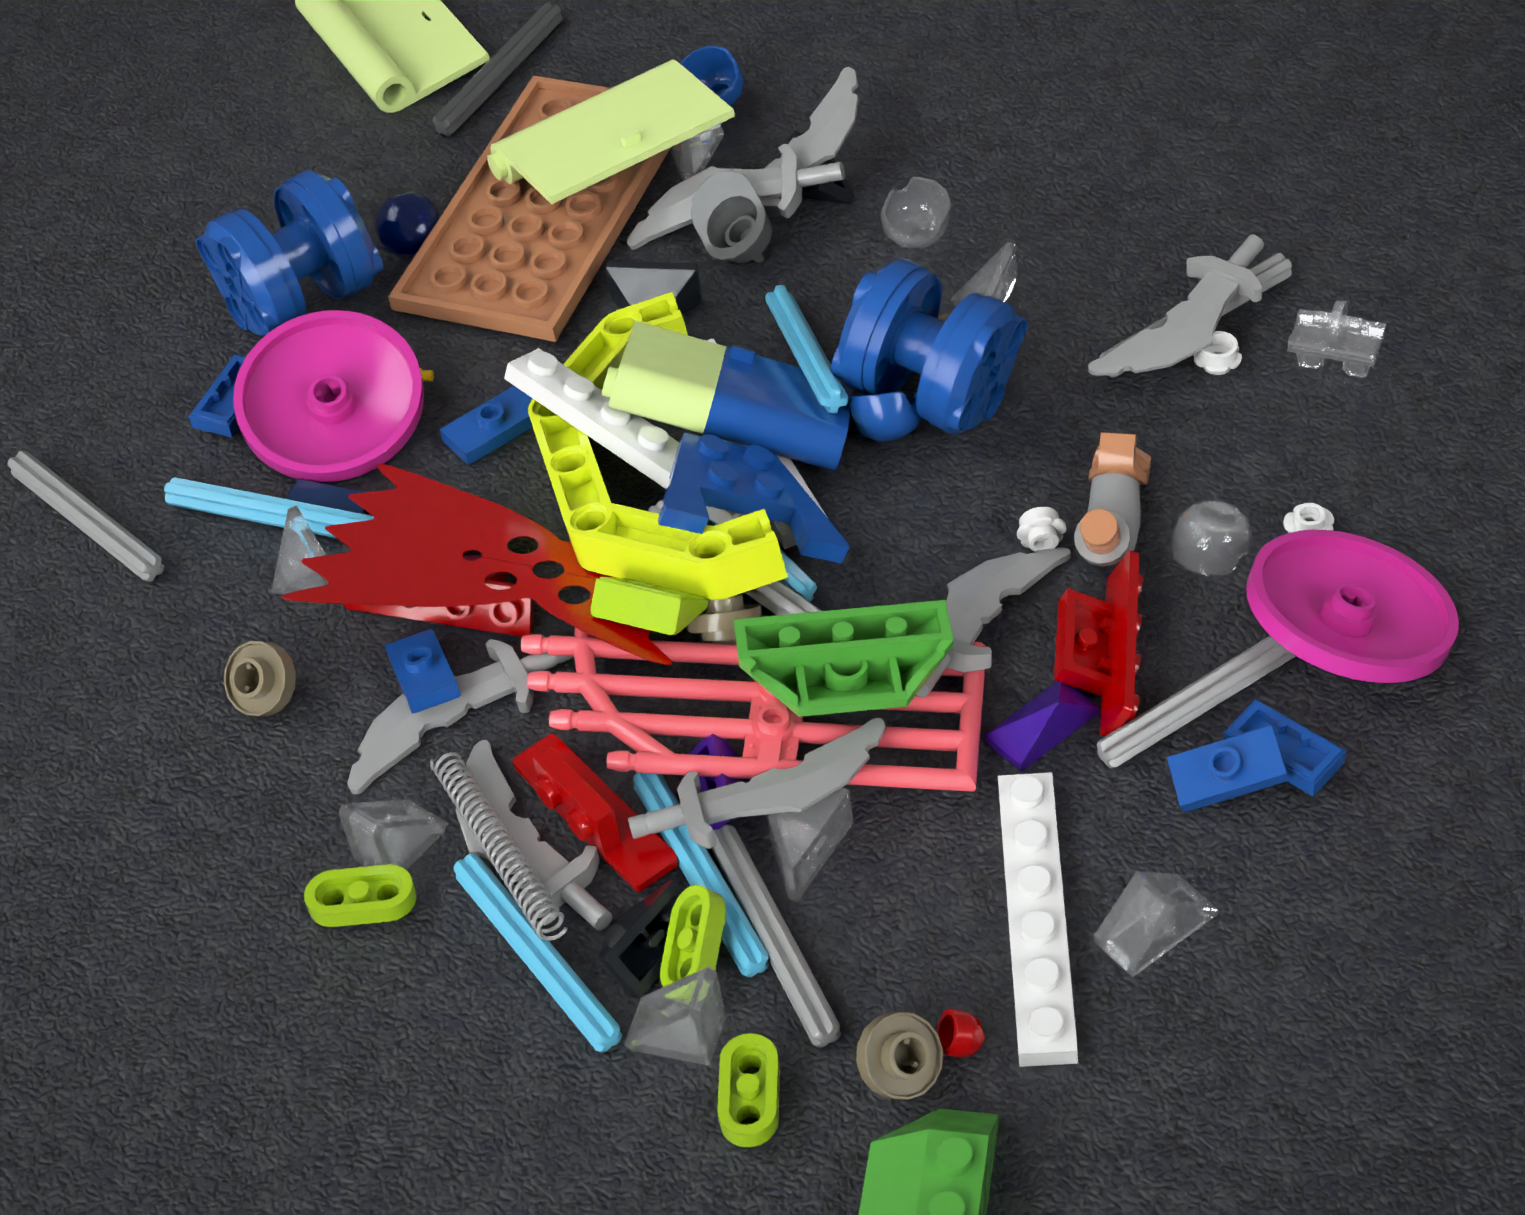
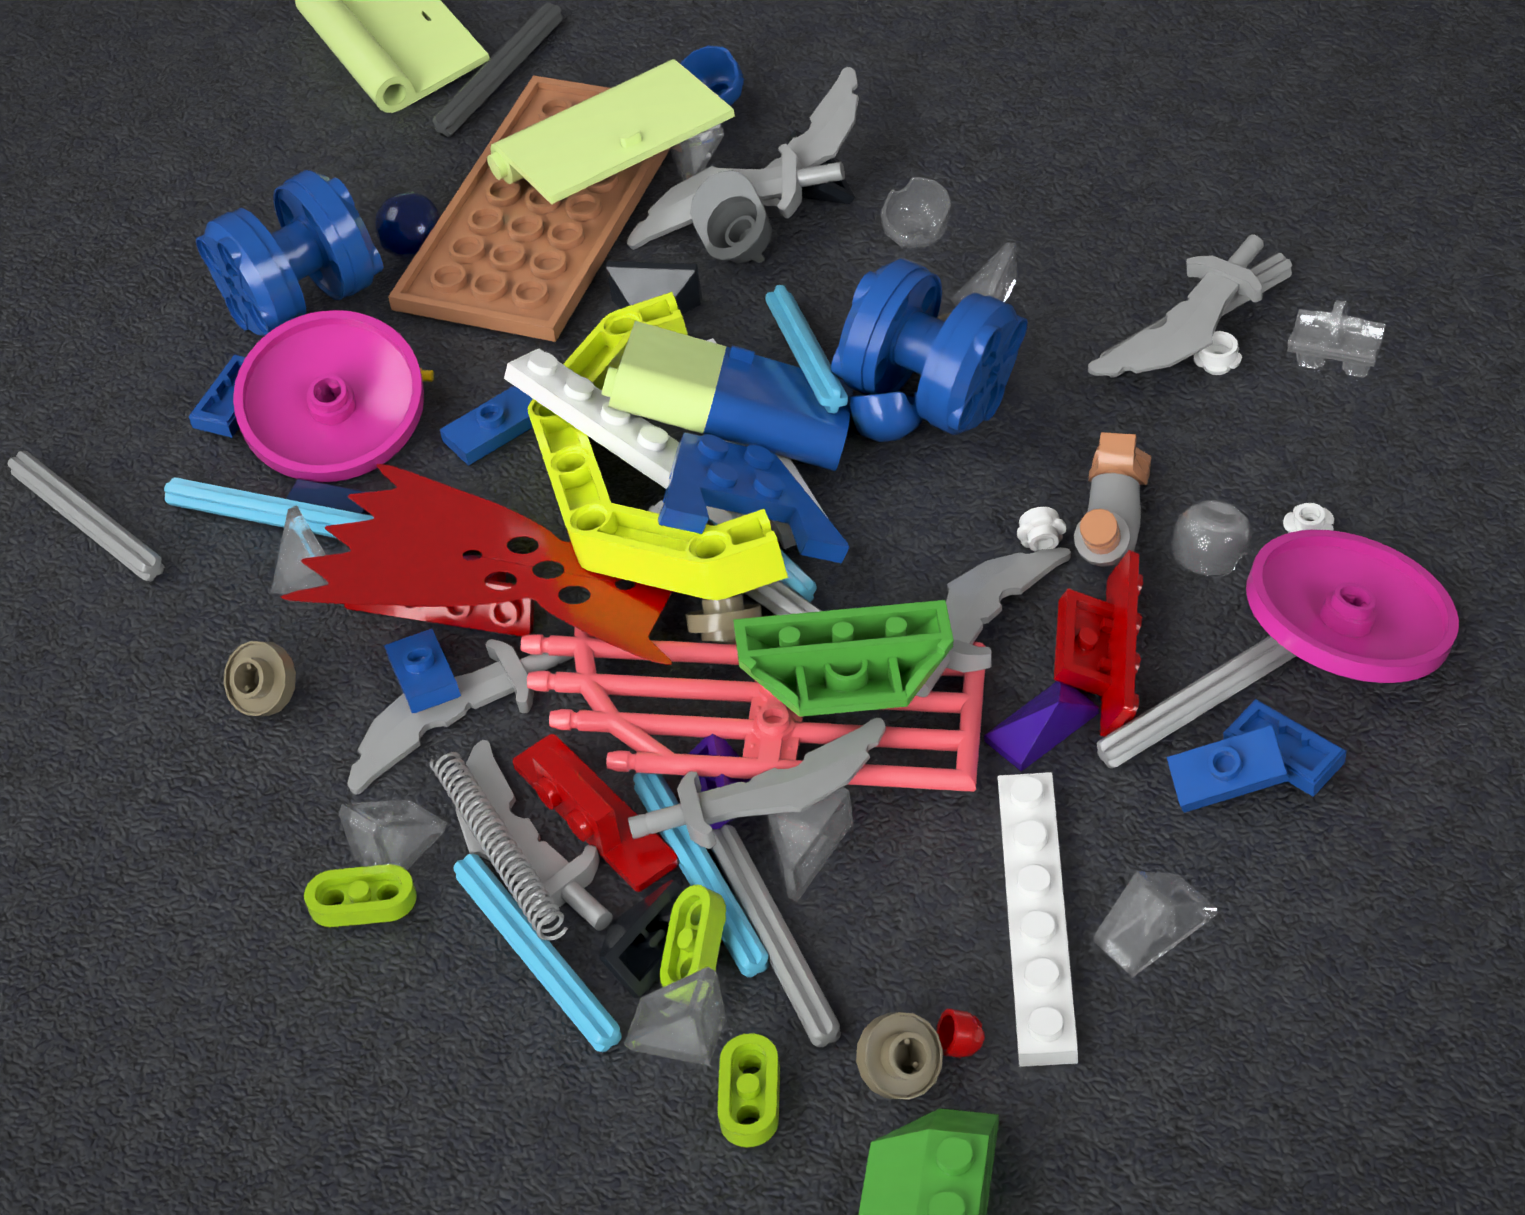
slope [590,577,709,635] -> none

